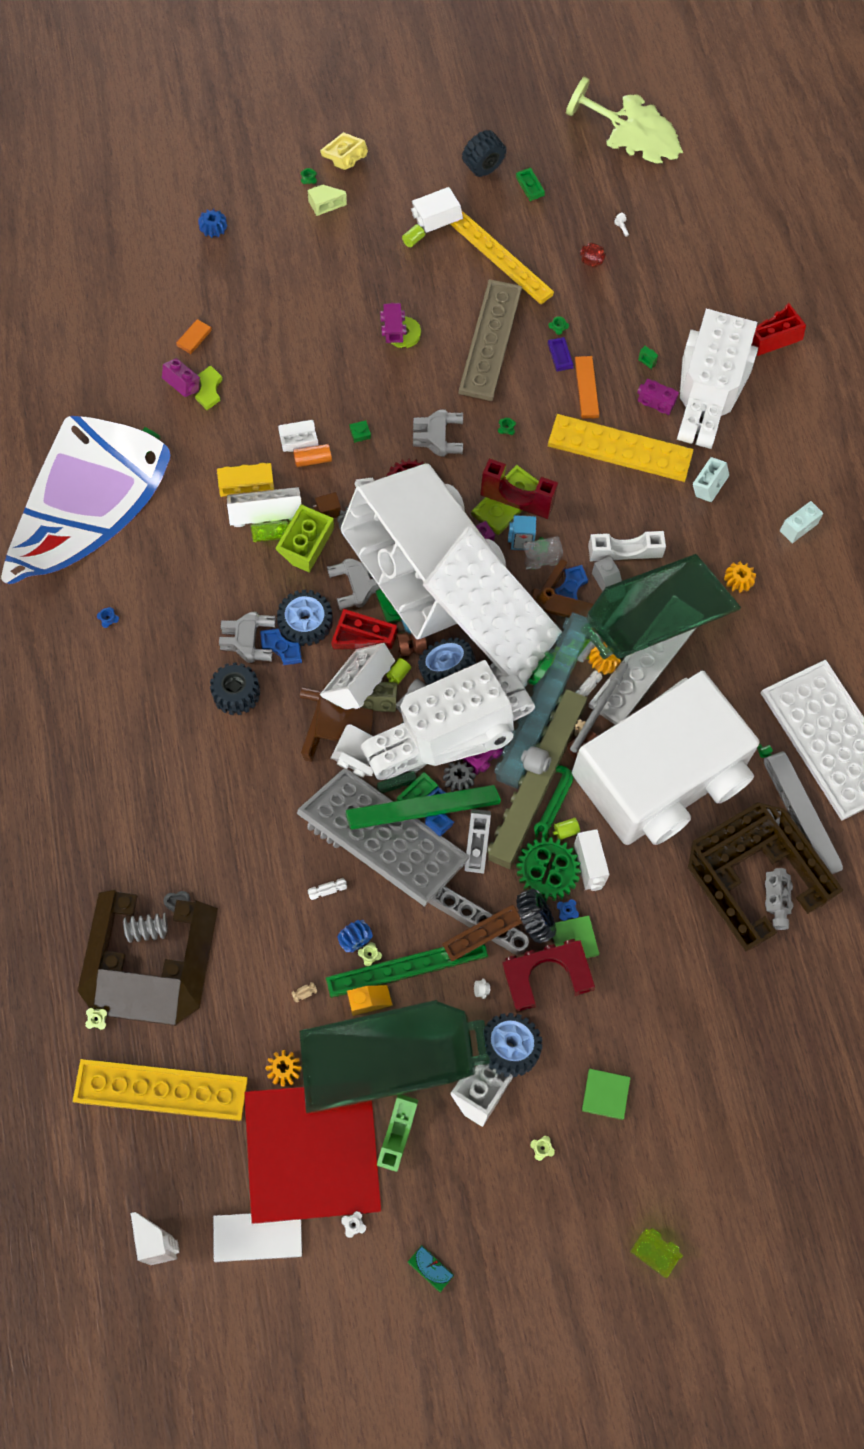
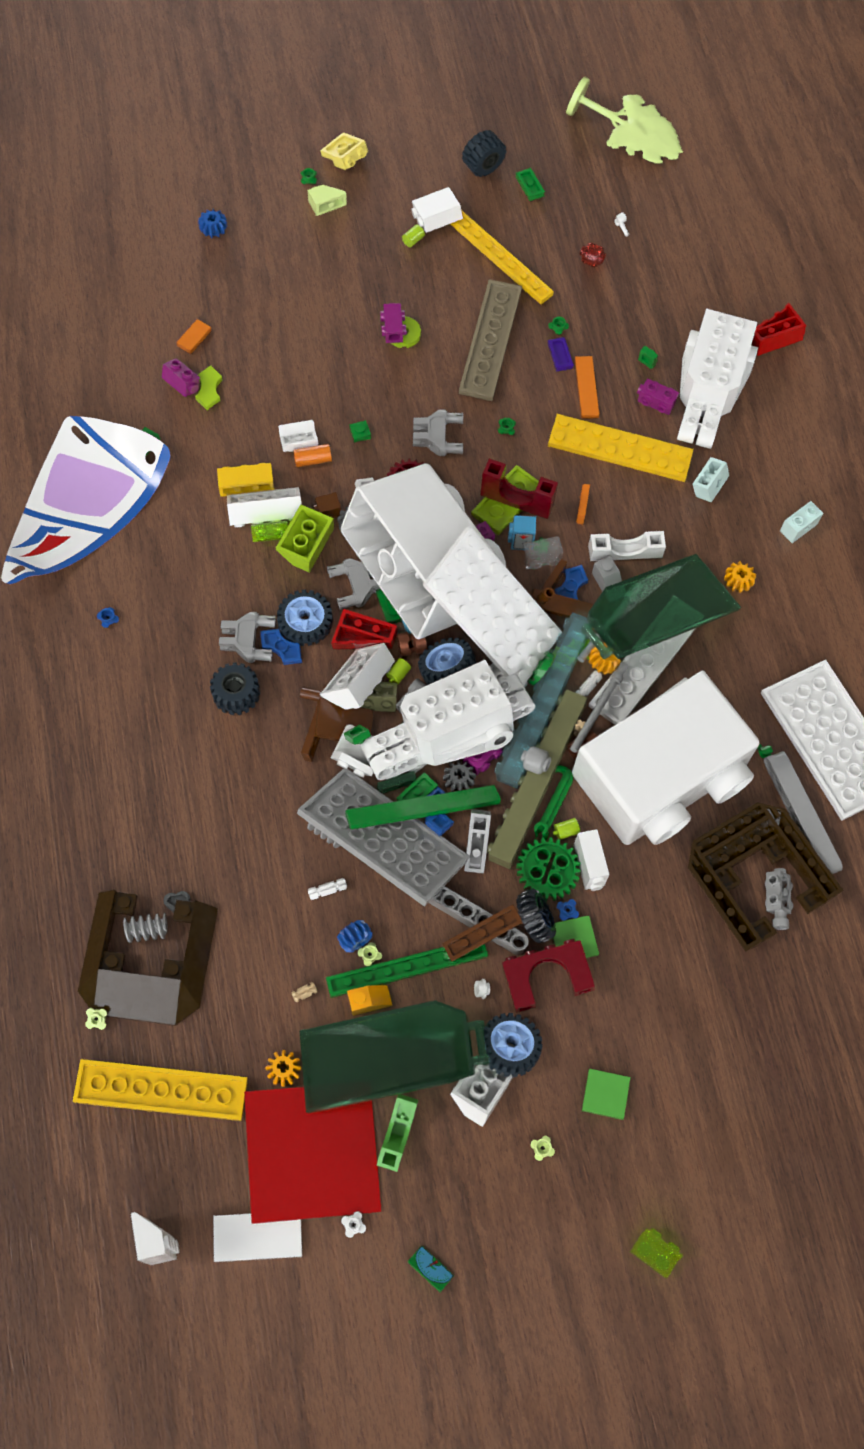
none -> green plate [343,724,371,745]
none -> orange tile [576,484,590,525]

